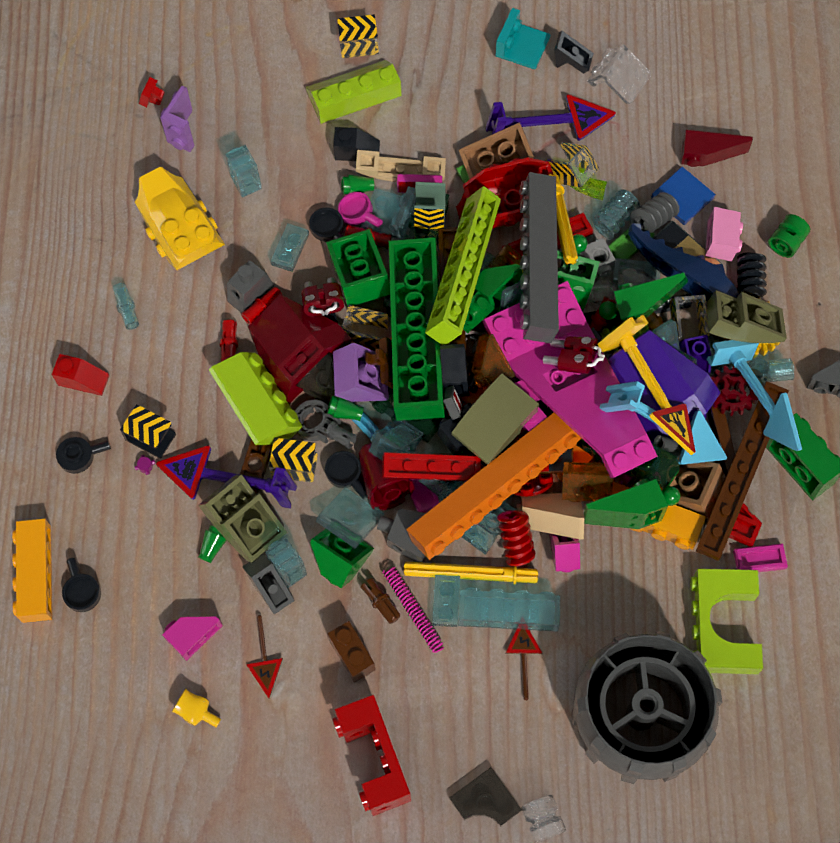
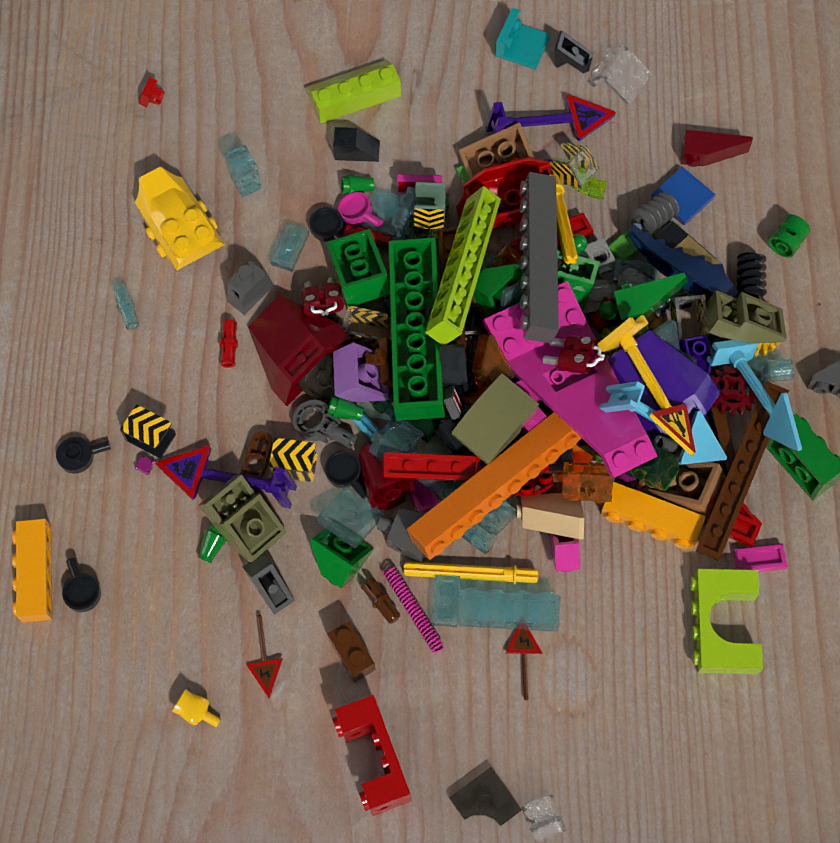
red slope [51,354,110,396] -> none
medium lavender bracket [160,86,195,152] -> none
dark pink slope [162,616,223,661] -> none
lime slope [209,352,303,445] -> none
red axle [241,287,283,325] -> none
clear light blue brick [265,538,307,589] -> none
piece [337,14,379,58] -> none
tan slope [356,150,446,182] -> none
green brick [463,291,495,334] -> none
red piece [497,510,536,566] -> none
dark grey wheel [572,631,722,784] -> none
green slope [583,479,680,529] -> none
clear light blue piece [593,189,640,240] -> none
bright pink brick [705,207,743,262] -> none

